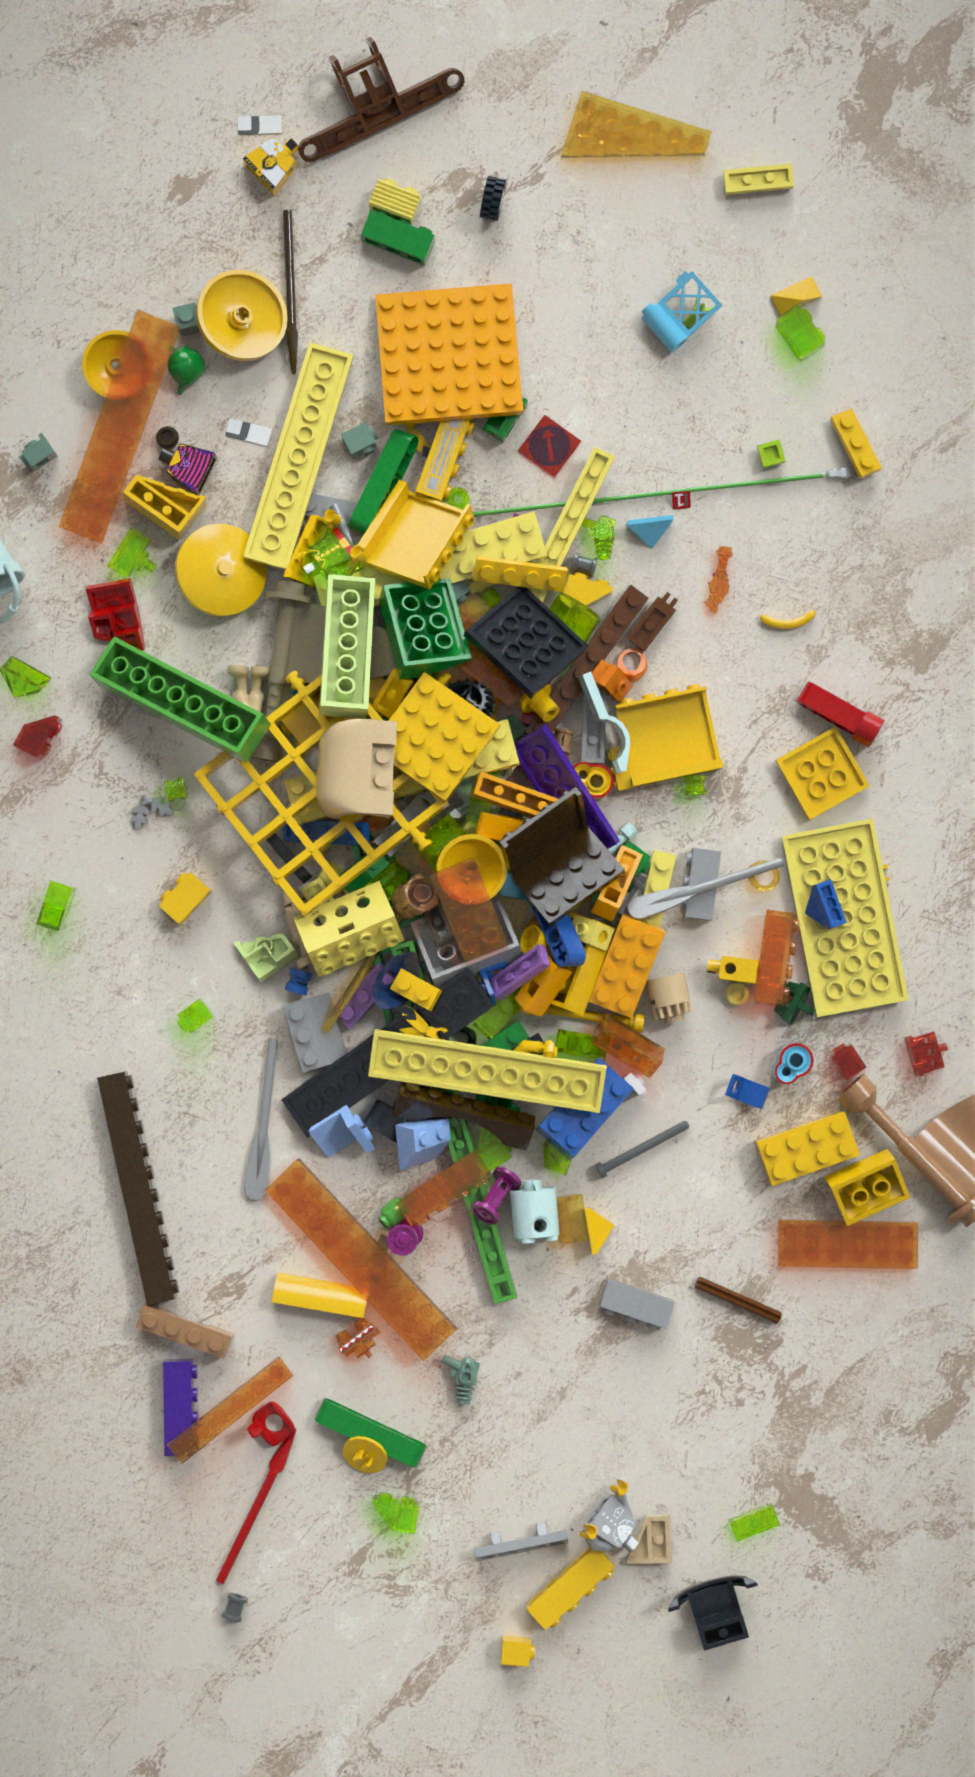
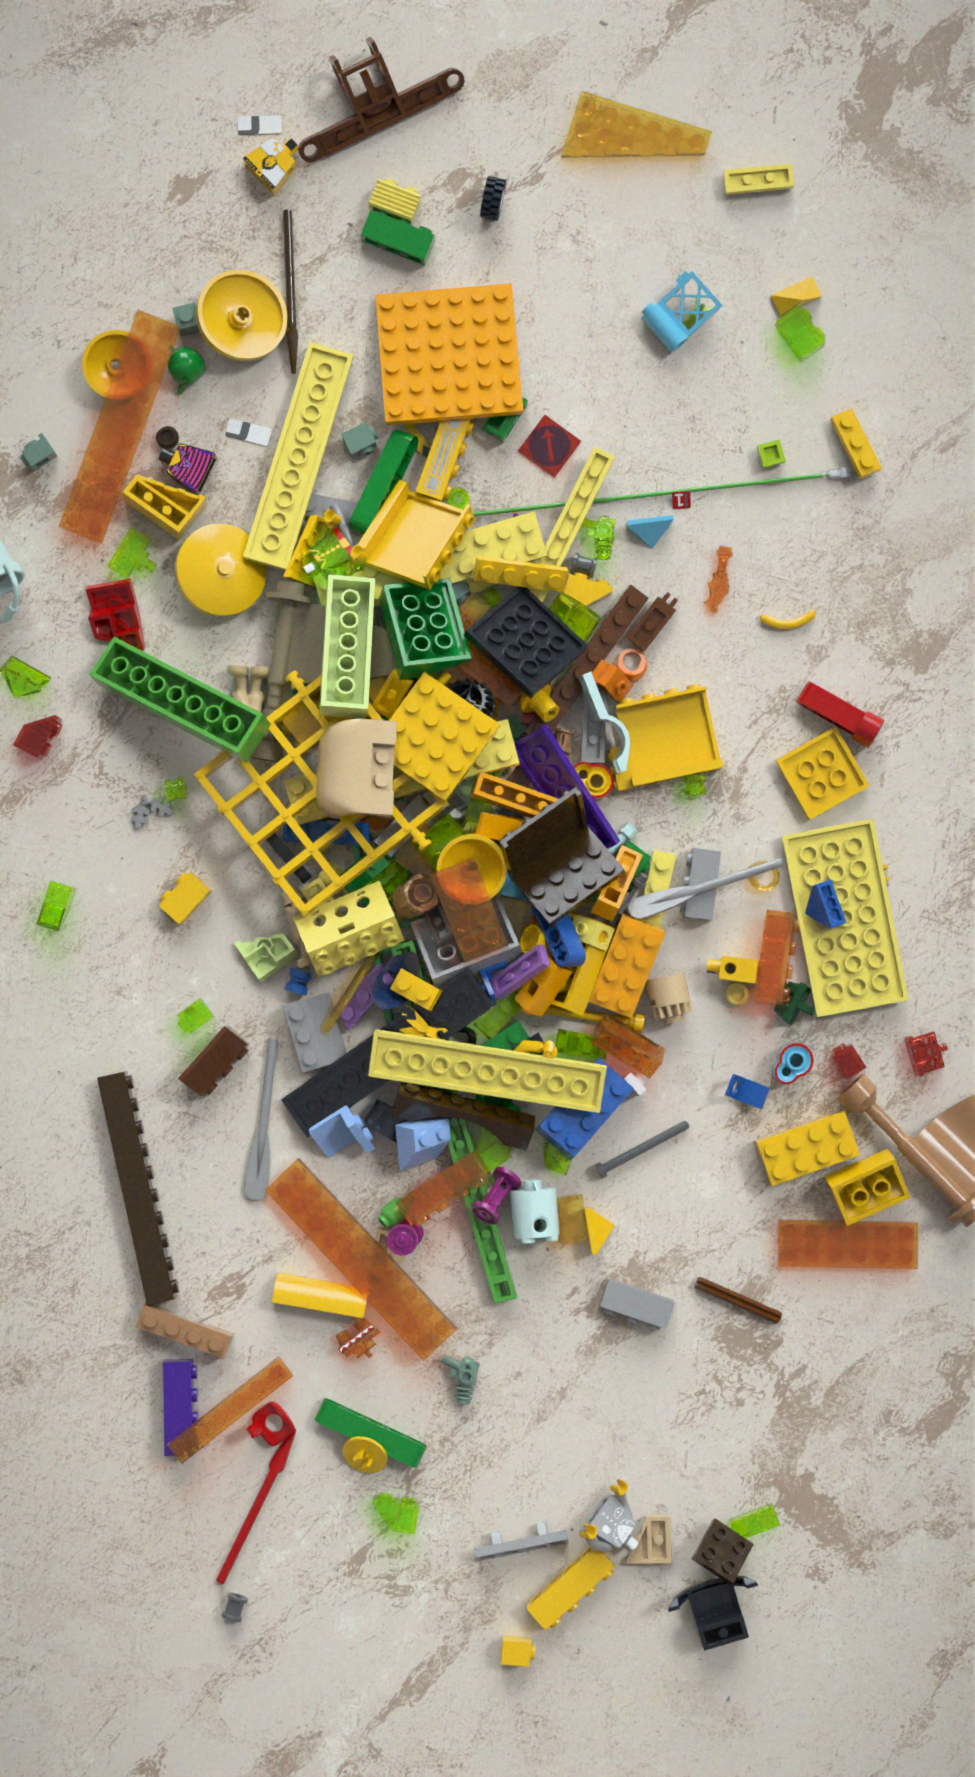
none -> reddish brown slope [178,1026,249,1096]
none -> dark brown plate [691,1518,754,1585]

